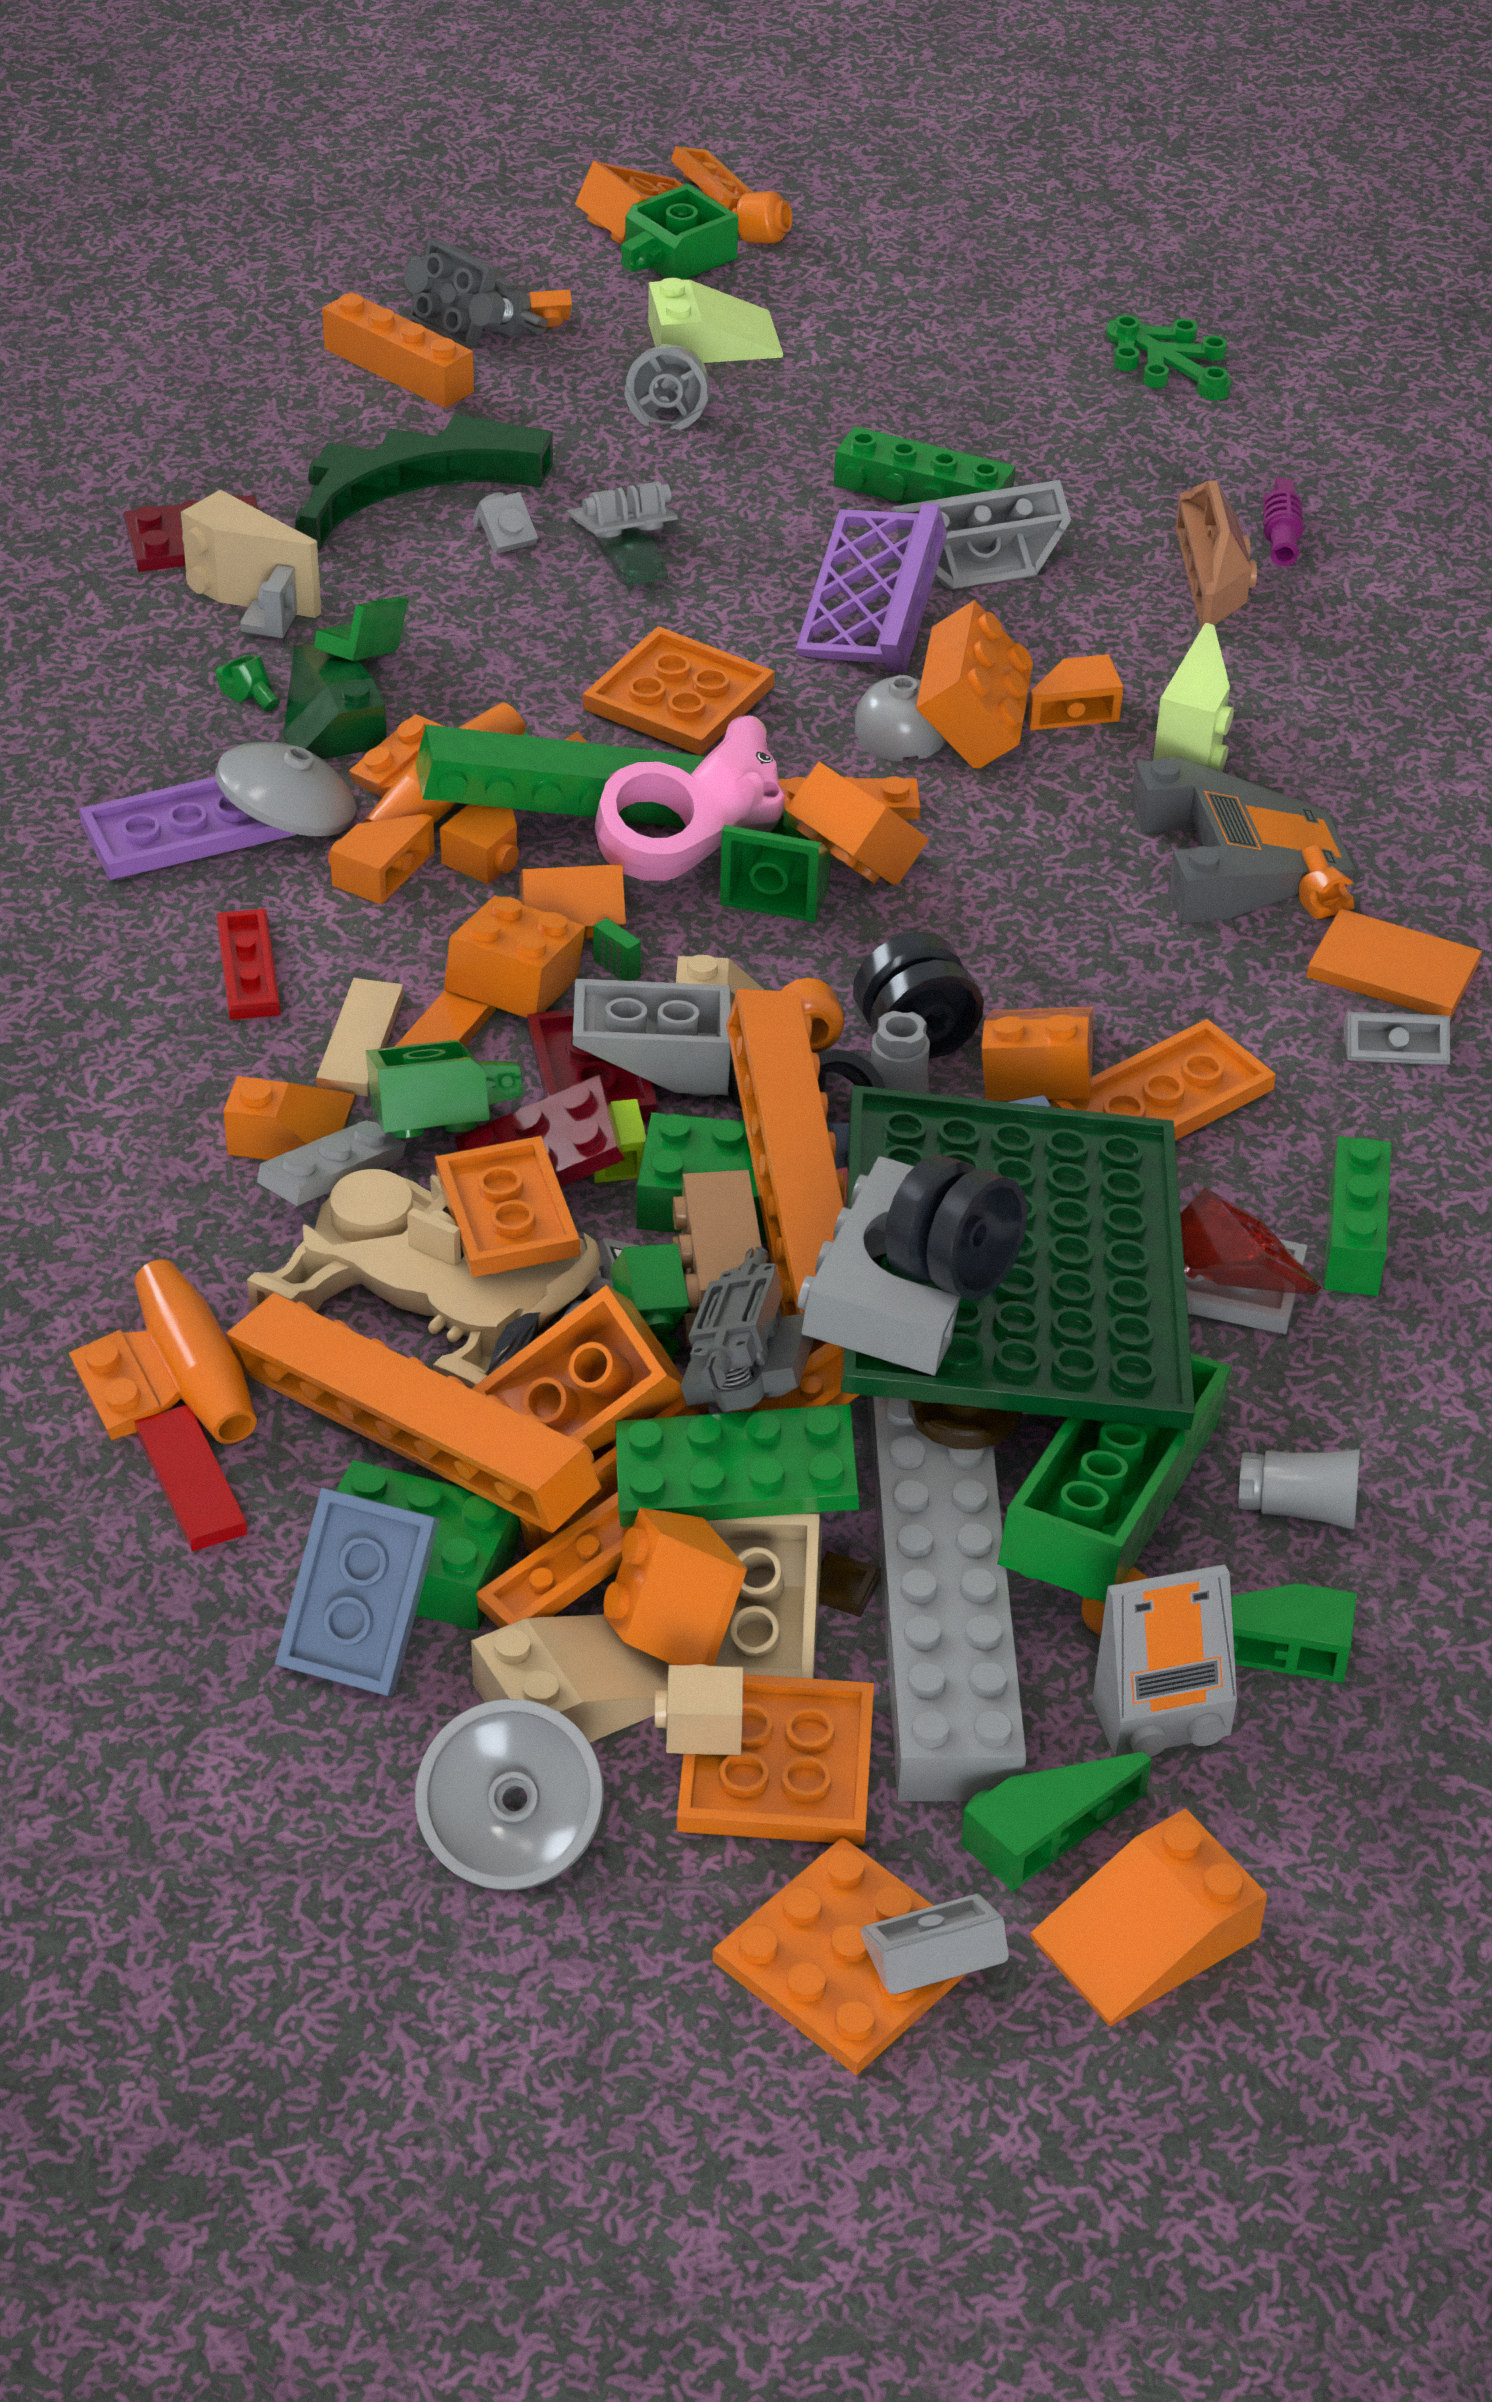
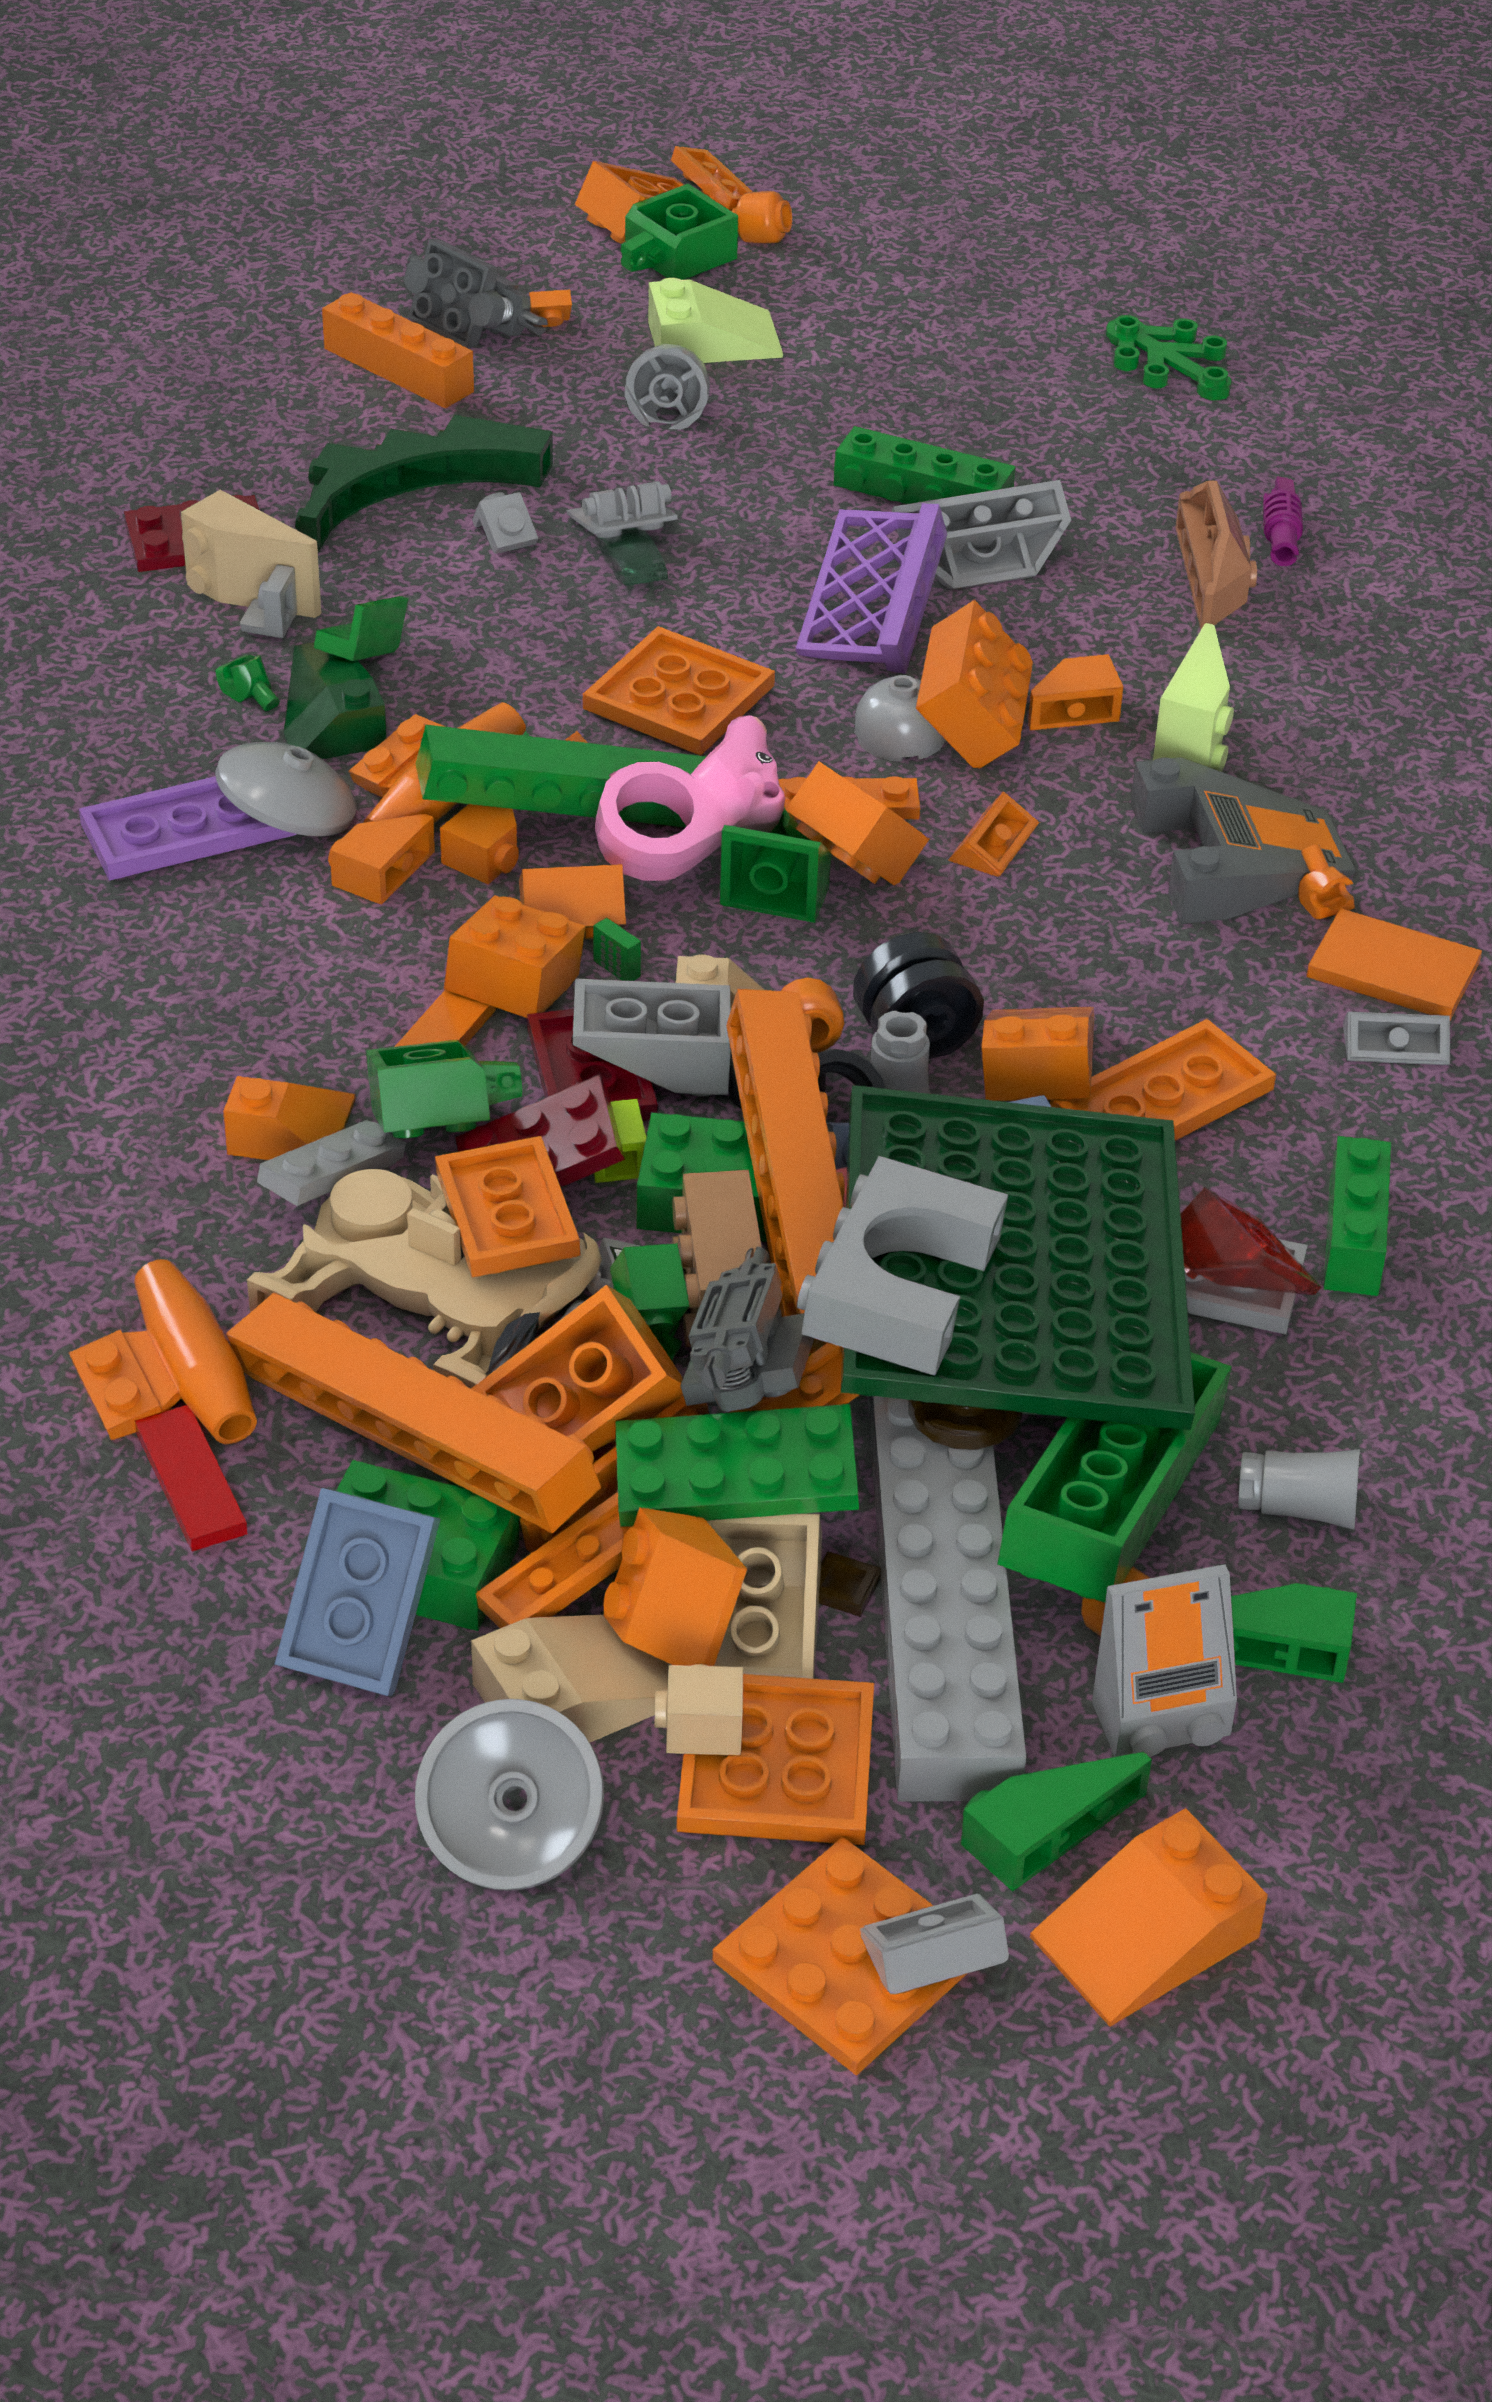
red tile [216,909,281,1020] -> none
tan tile [316,978,404,1097] -> none
black wheel [884,1154,1028,1301] -> none
none -> orange slope [948,791,1040,877]

